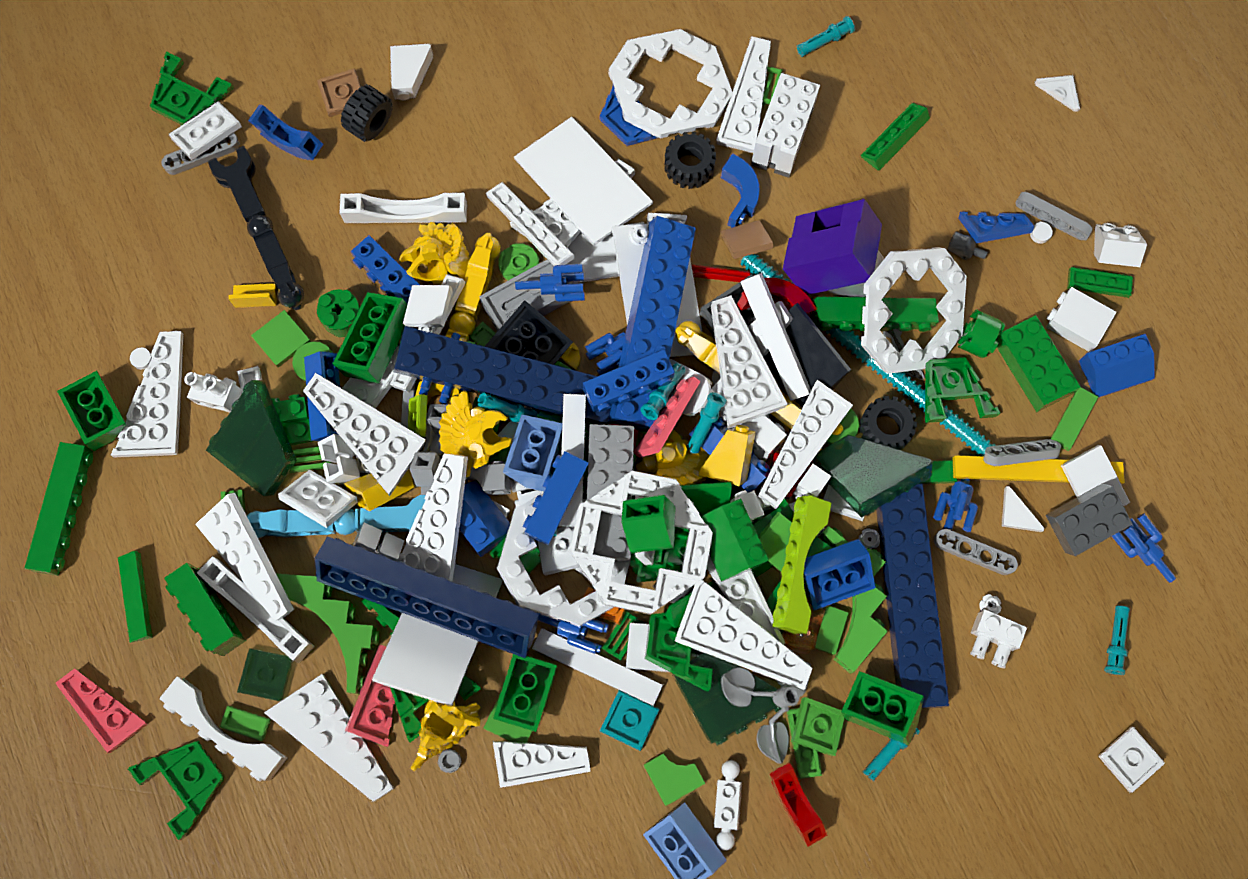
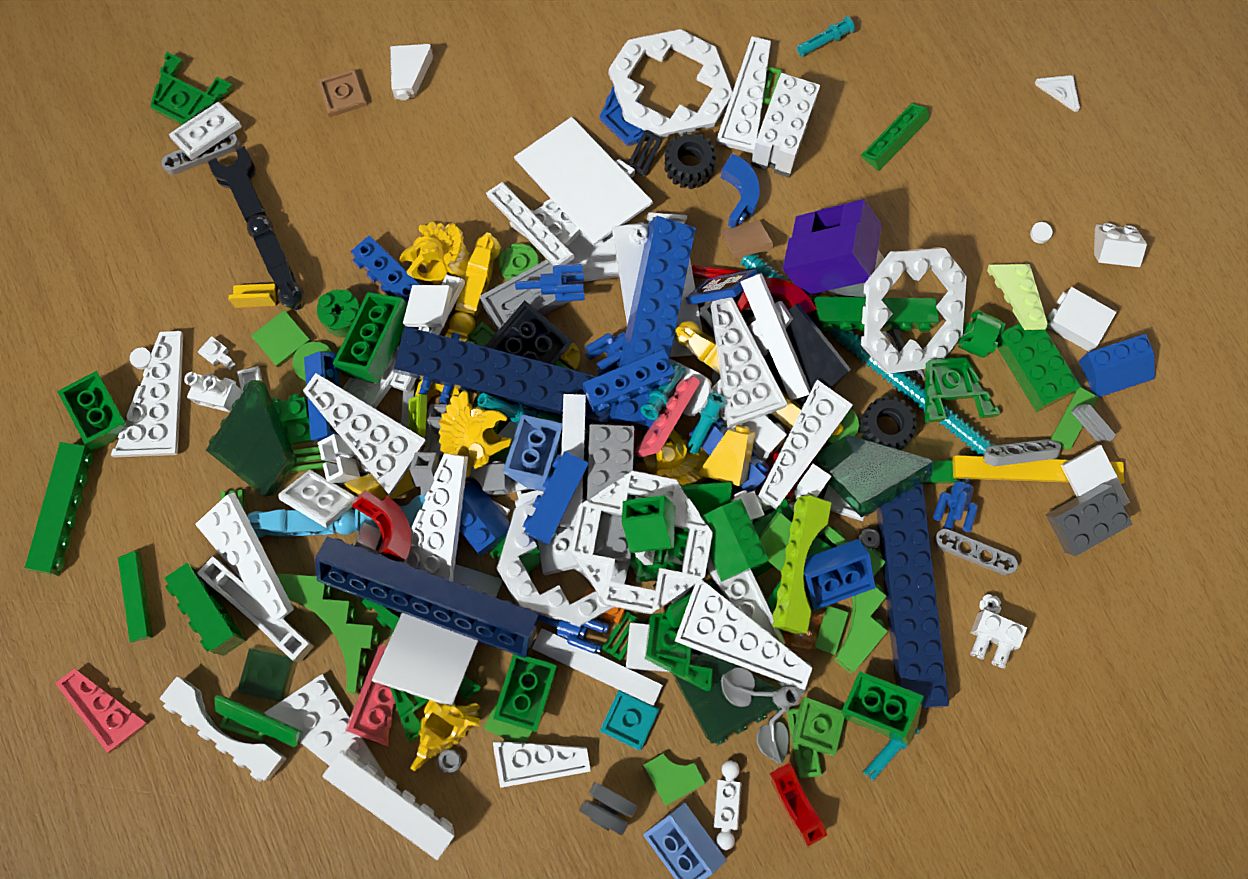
green wing [128,741,225,840] -> none
blue arch [248,105,323,160] -> none
white arch [340,193,467,223] -> none
black tyre [341,84,393,142] -> none
dark grey piece [947,231,987,260] -> none
blue wing [959,212,1034,243] -> none
white tile [1002,486,1044,532] -> none
light grey beam [1015,192,1092,240] -> none
green tile [1067,267,1133,298] -> none
white plate [1098,727,1165,793] -> none
teal pin [1104,606,1130,675] -> none
blue plant [1112,513,1176,583] -> none
none -> white plate [198,336,236,370]
none -> green slope [215,695,303,747]
none -> white brick [322,749,454,860]
none -> red arch [351,490,411,562]
none -> dark grey wheel [579,781,638,836]
none -> black tile [628,130,663,176]
none -> tile [686,269,757,305]
none -> yellowish green wing [987,264,1048,330]
none -> light grey tile [1071,404,1116,442]

